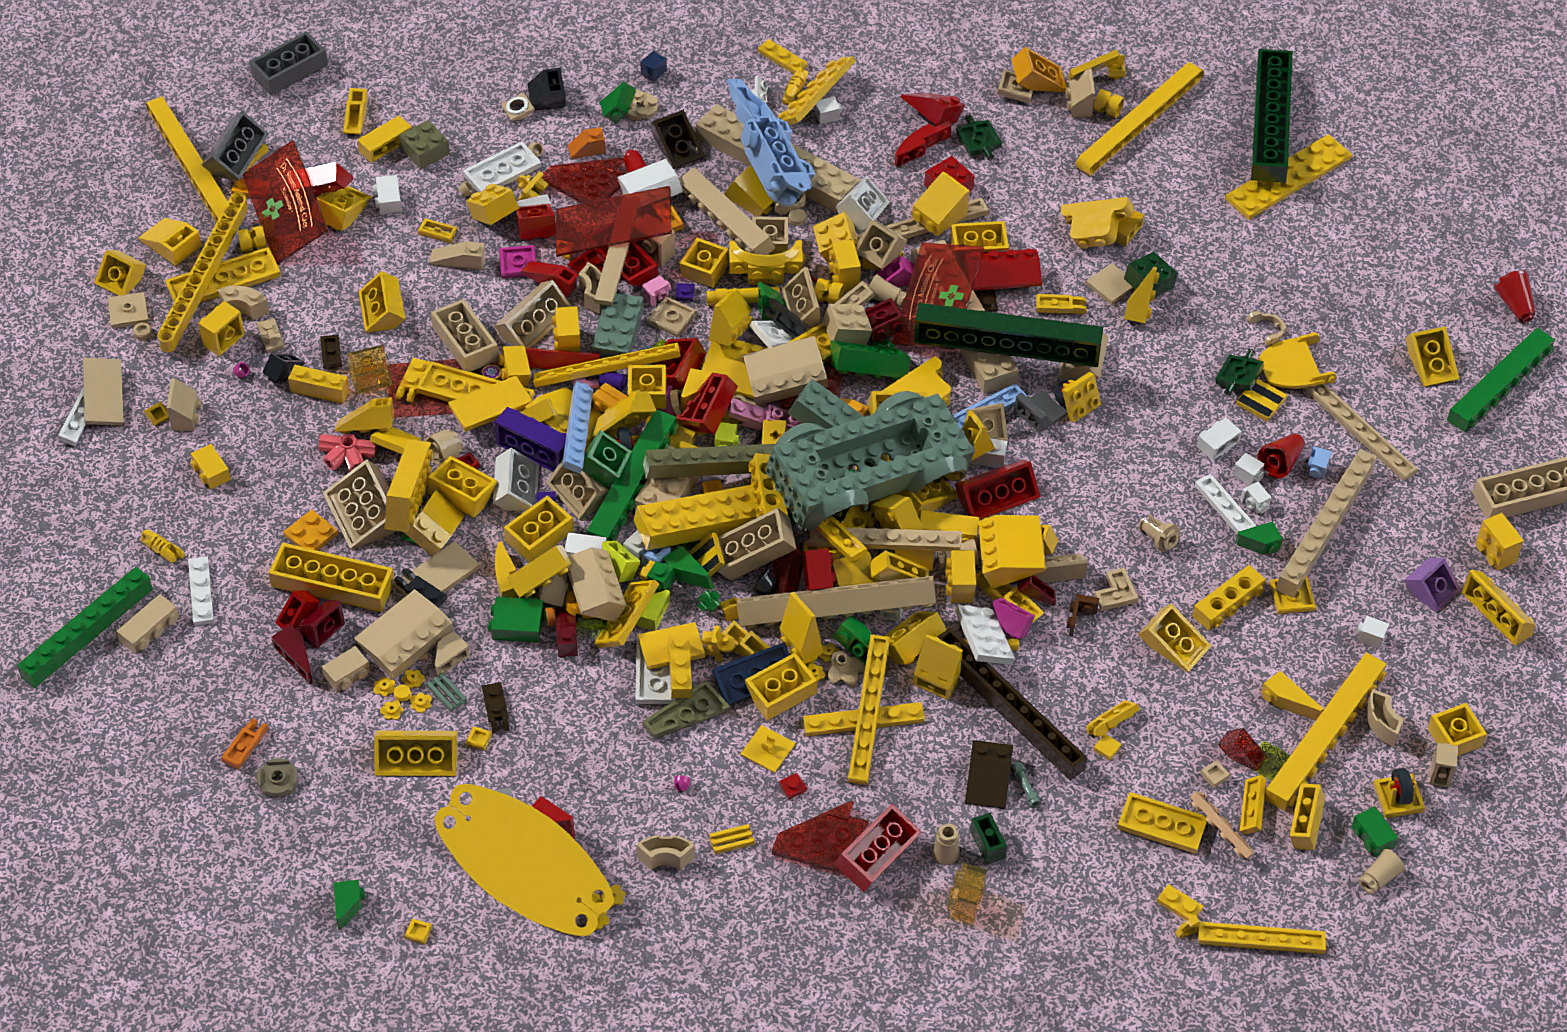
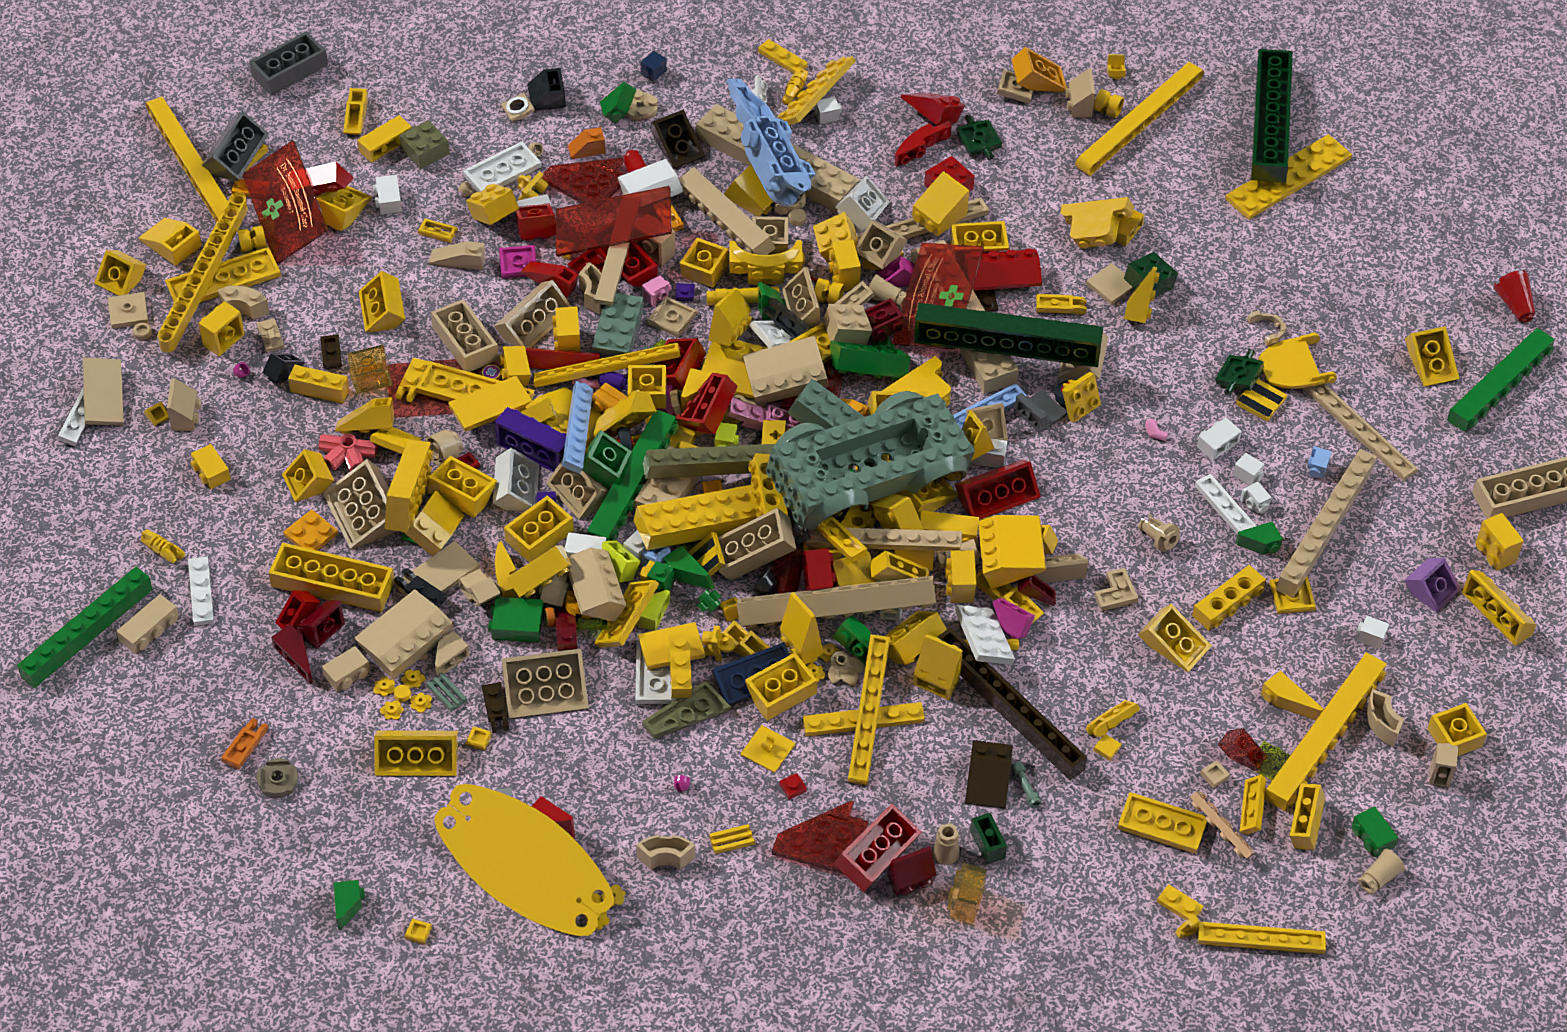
reddish brown bracket [1066,594,1100,636] -> none
yellow tile [1067,50,1120,81] -> none
red cone [1257,433,1305,479] -> none
yellow plate [1373,768,1426,818] -> none
none -> yellow slope [282,449,334,502]
none -> tan brick [458,569,501,606]
none -> tan slope [502,649,589,718]
none -> dark red slope [886,846,937,896]
none -> bright pink arm [1145,419,1168,442]

